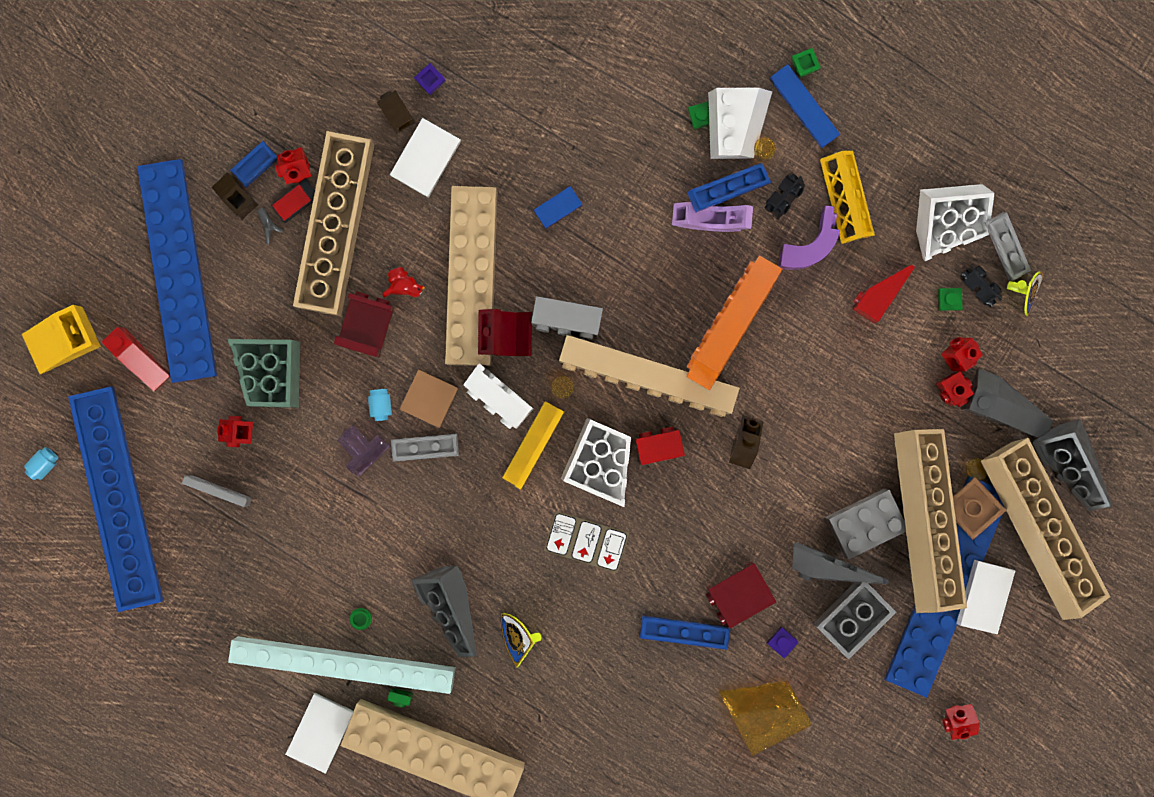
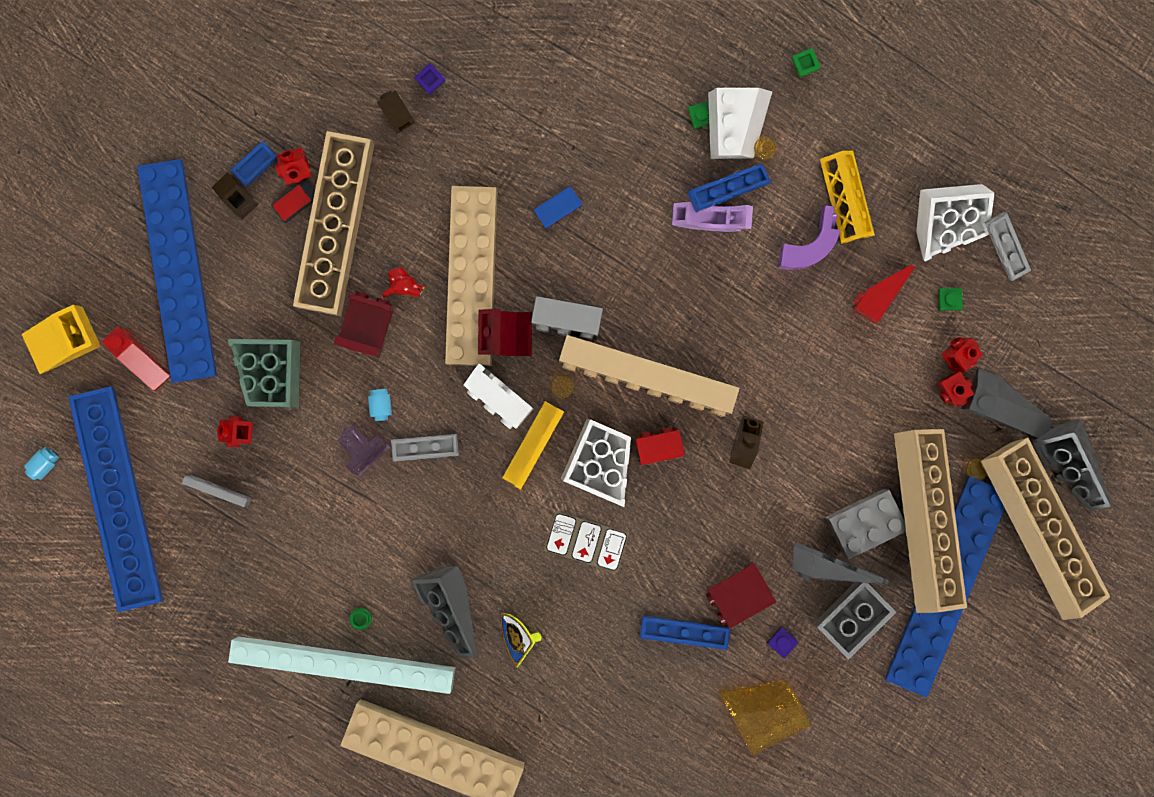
dark grey bar [257,208,283,244] -> none
white tile [285,693,354,774] -> none
green plate [387,688,414,707] -> none
white tile [390,118,461,198] -> none
medium nougat tile [400,369,459,428] -> none
orange brick [686,255,782,390] -> none
black hinge [764,173,805,220] -> none
blue tile [769,64,840,149] -> none
red brick [942,704,980,740] -> none
medium nougat tile [953,477,1007,540] -> none
white tile [956,560,1015,634] -> none
black hinge [960,263,1003,307] -> none
shield [1007,271,1043,316] -> none

